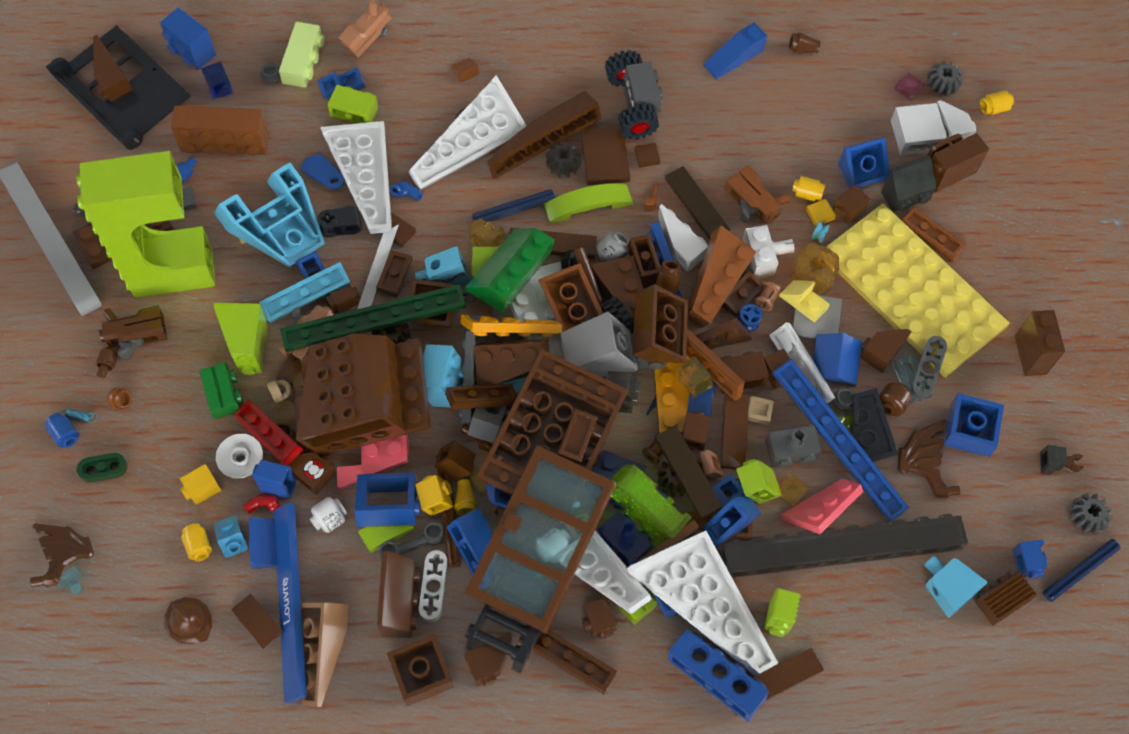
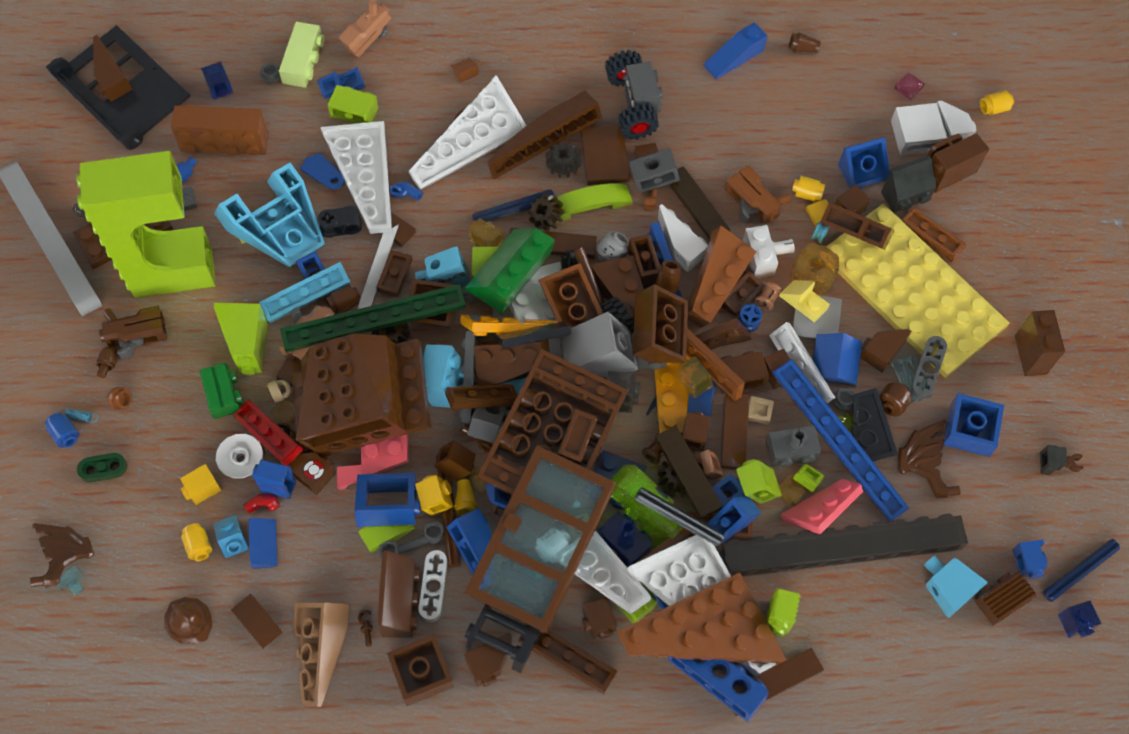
blue brick [160,7,216,70] -> none
blue tile [274,503,307,703] -> none
white head [310,497,347,533] -> none
dark grey gear [927,60,963,96] -> none
dark grey gear [1068,493,1112,535] -> none
none -> reddish brown hand [358,610,373,647]
none -> black tile [496,321,571,348]
none -> dark brown gear [527,193,565,231]
none -> dark orange wing [617,572,787,664]
none -> dark grey brick [629,148,680,194]
none -> black axle [635,487,725,546]
none -> lime tile [793,463,825,493]
none -> reddish brown slope [820,202,894,250]
none -> clear blue brick [1058,600,1102,638]

